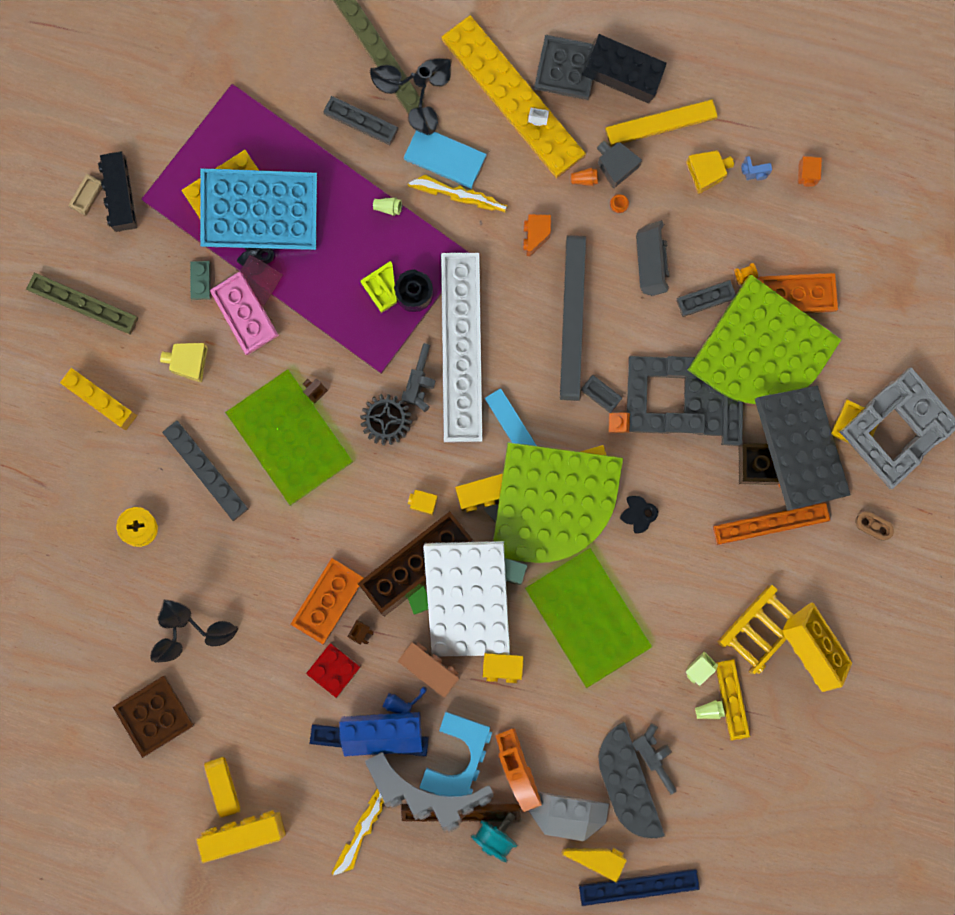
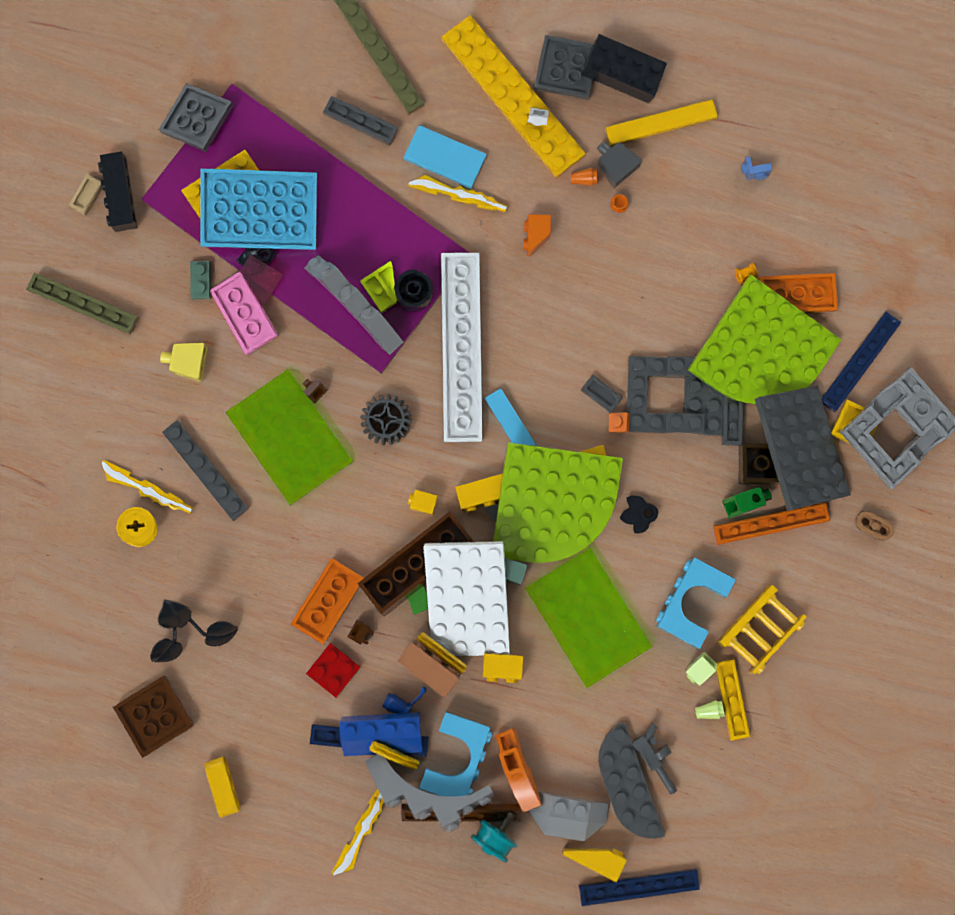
yellow brick [60,368,138,430] -> none
yellow brick [196,810,286,863] -> none
black plant [370,58,451,135] -> none
yellowish green cone [373,197,402,216] -> none
dark grey piece [402,343,436,412] -> none
dark grey beam [560,235,586,401] -> none
dark grey piece [636,220,670,296] -> none
dark grey plate [676,280,736,317] -> none
yellow torso [686,151,734,194] -> none
yellow slope [782,602,852,692] -> none
orange brick [798,156,822,187] -> none
none -> yellow sword [102,460,194,514]
none -> dark grey plate [159,83,234,152]
none -> light grey arch [304,255,403,355]
none -> yellow axle [369,741,419,770]
none -> yellow axle [417,632,467,674]
none -> medium azure arch [655,557,736,649]
none -> green torso [722,487,772,519]
none -> dark blue tile [822,312,901,413]

